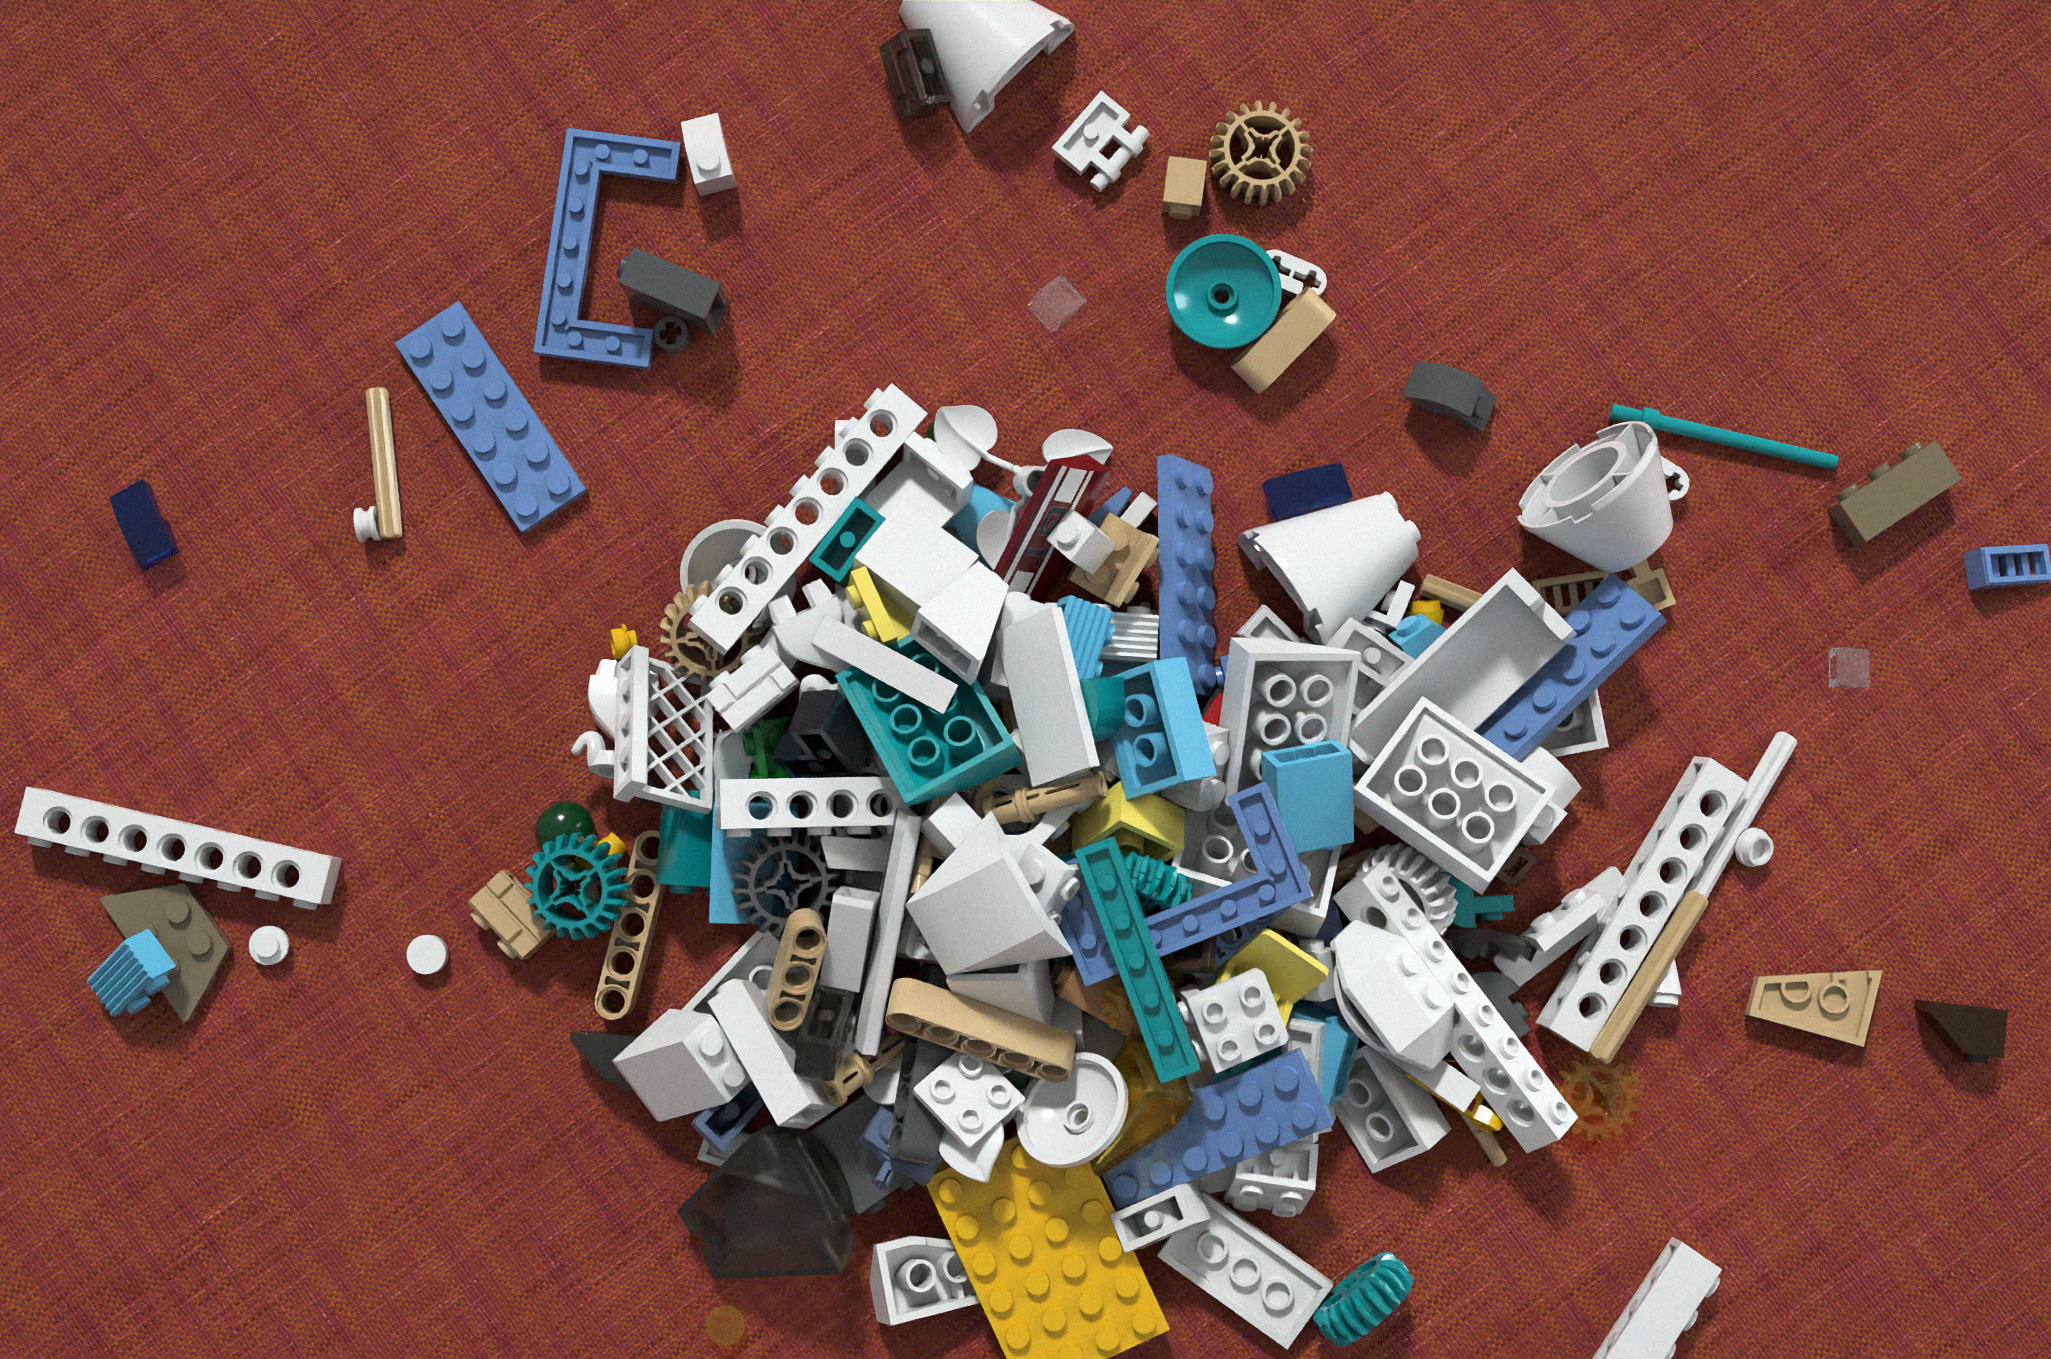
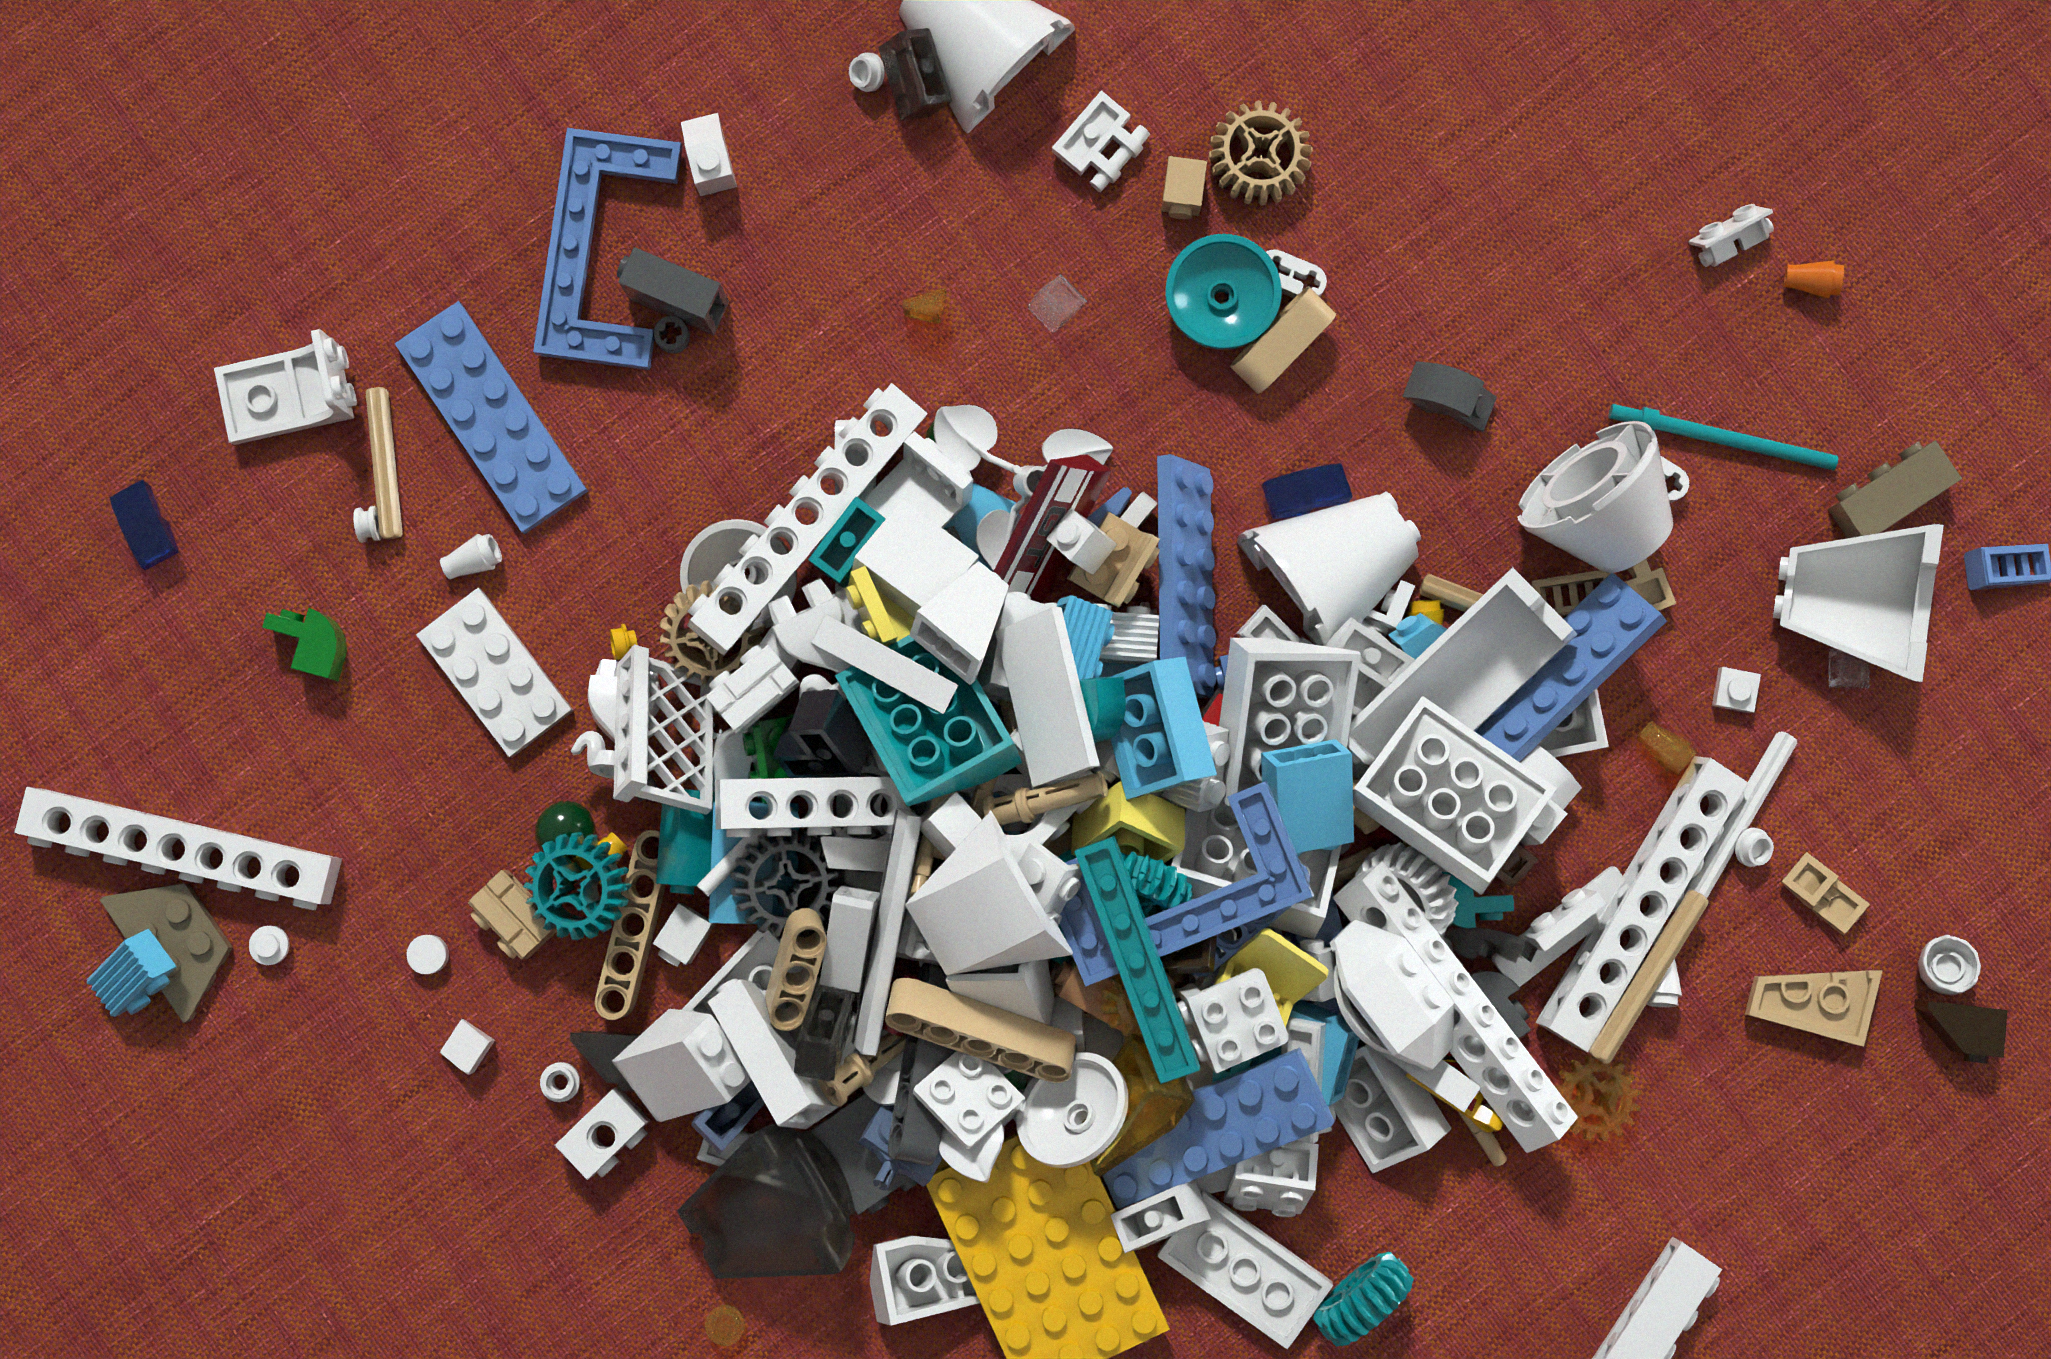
none -> white bracket [214,329,357,445]
none -> green brick [262,608,347,681]
none -> white plate [416,588,574,758]
none -> white cone [440,534,502,579]
none -> white slope [440,1019,495,1075]
none -> white plate [540,1062,580,1102]
none -> white brick [555,1086,651,1180]
none -> white brick [653,903,716,967]
none -> white bar [697,805,793,896]
none -> white plate [849,53,885,92]
none -> clear yellow slope [902,288,947,324]
none -> clear yellow cone [1636,720,1697,776]
none -> white hinge [1688,204,1774,267]
none -> white plate [1712,667,1761,713]
none -> white cone [1773,524,1944,682]
none -> tan slope [1781,852,1870,936]
none -> orange cone [1784,260,1844,299]
none -> white hair [1918,935,1981,995]

